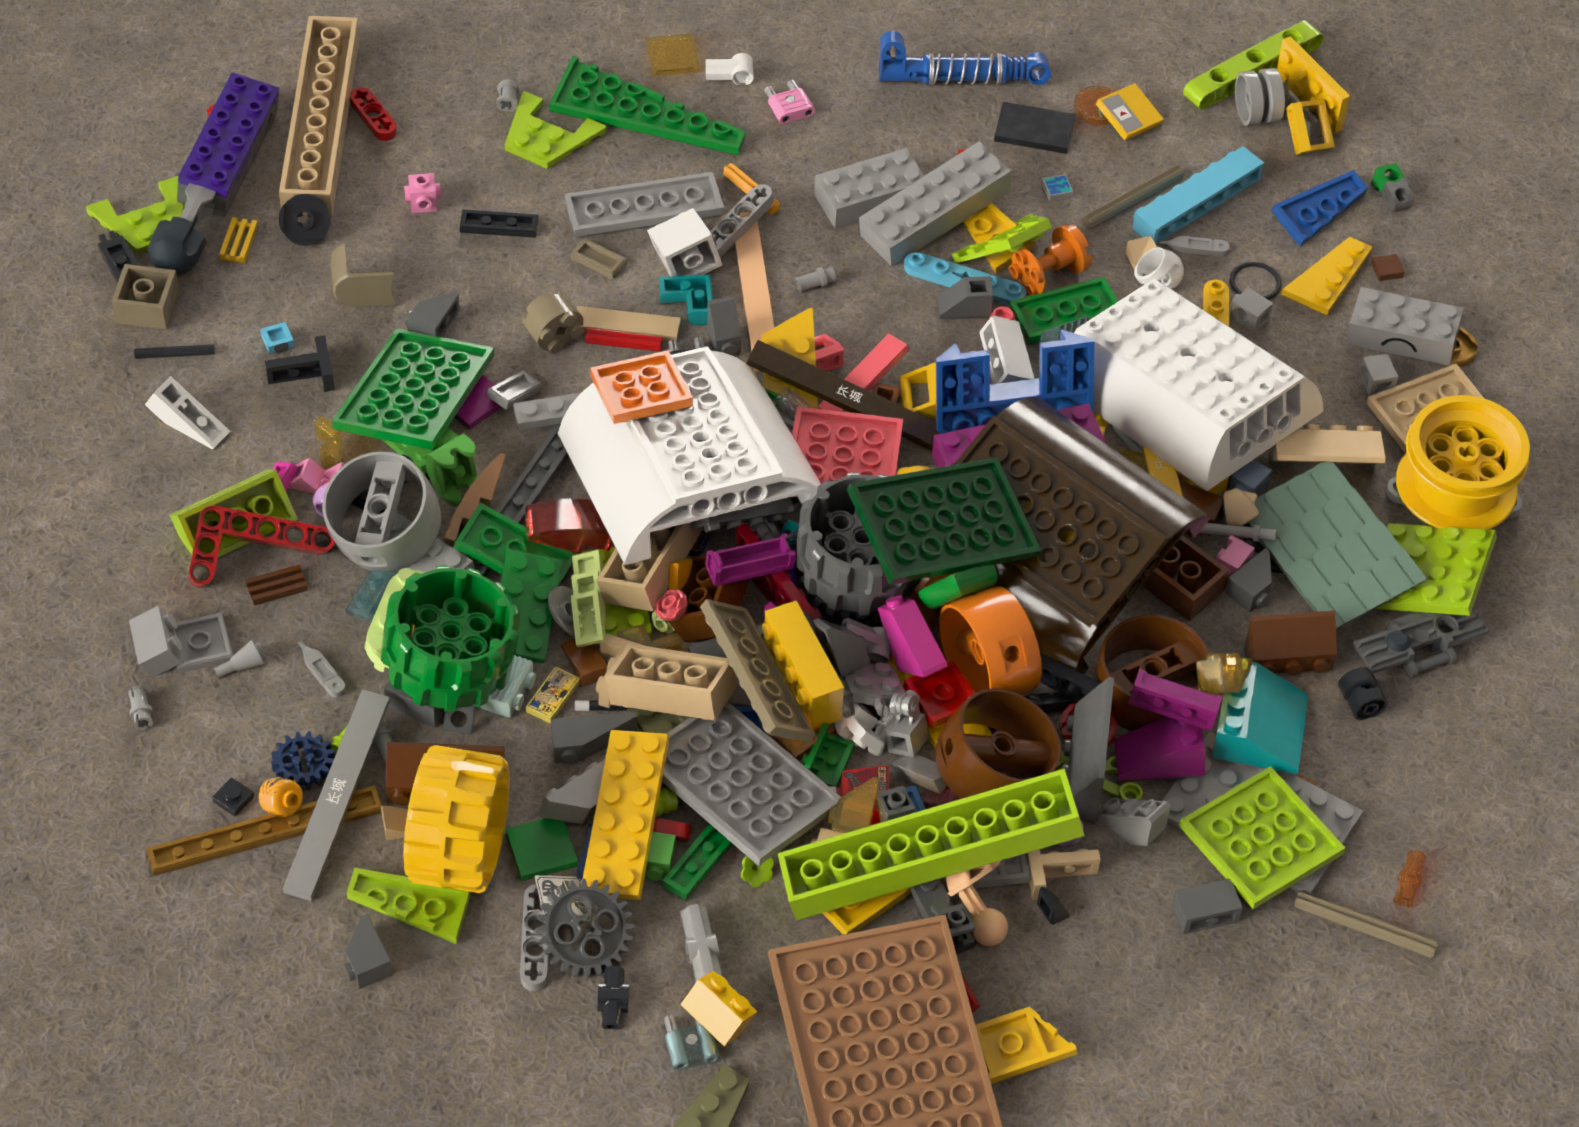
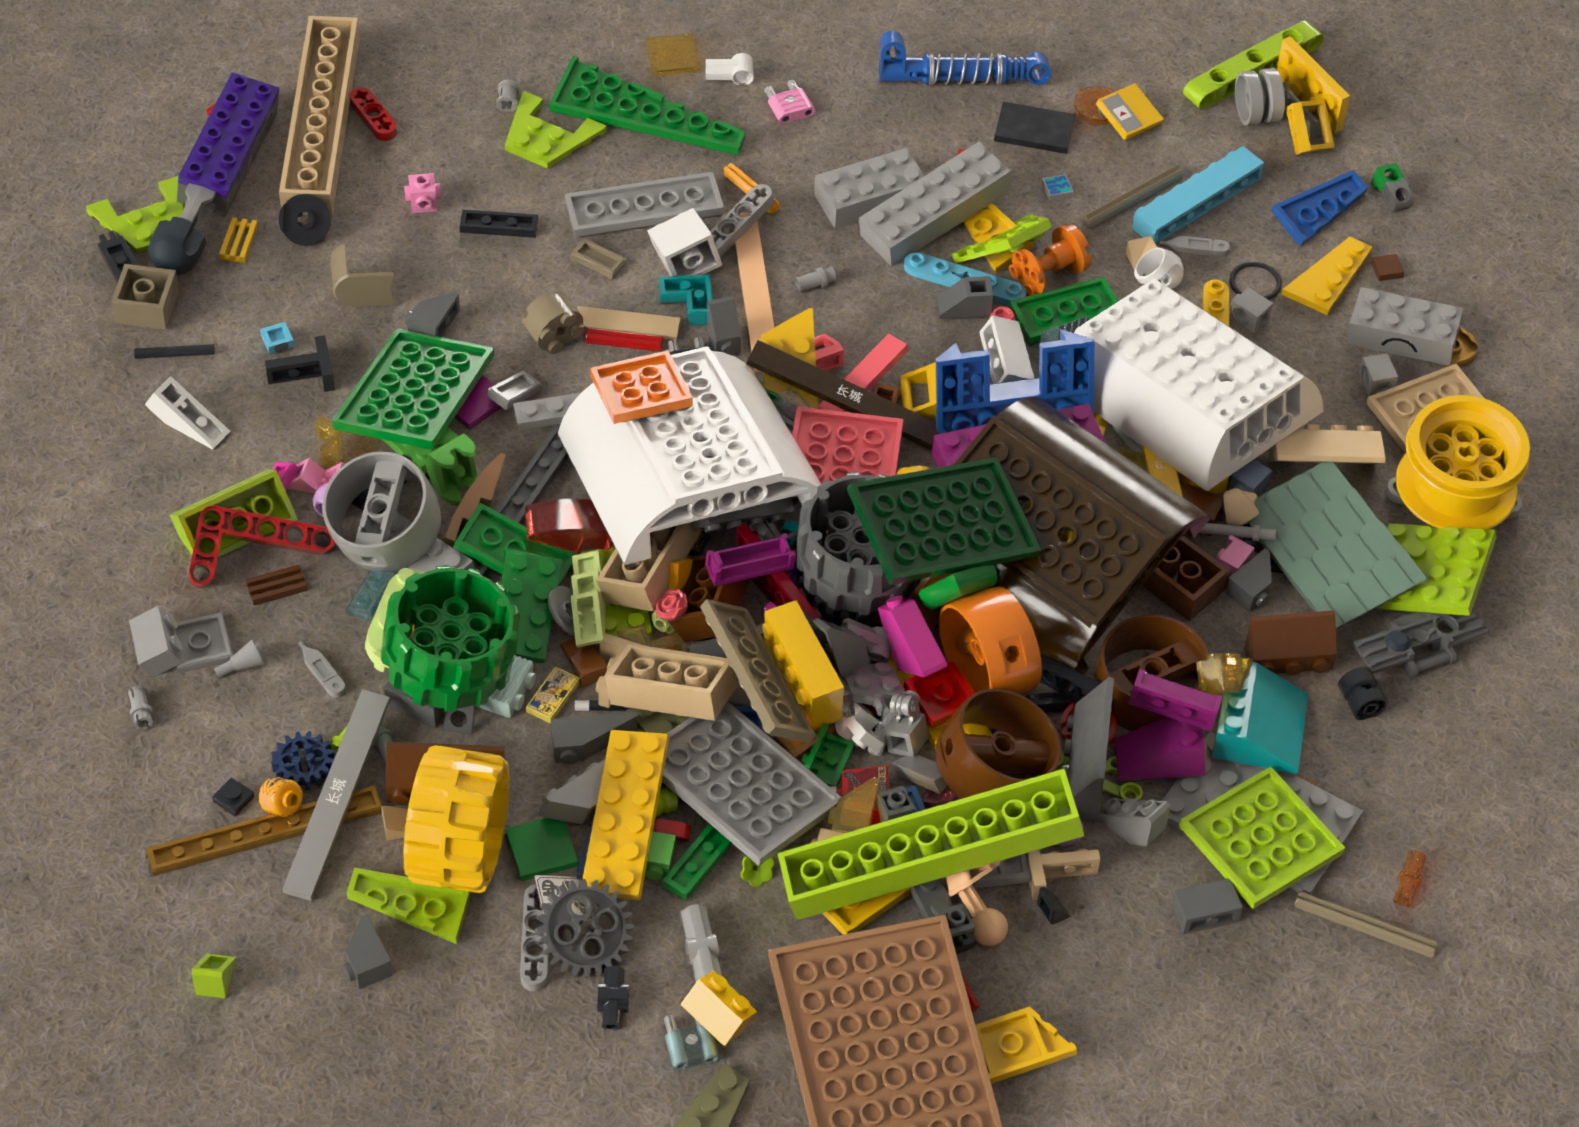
none -> lime slope [192,953,236,999]

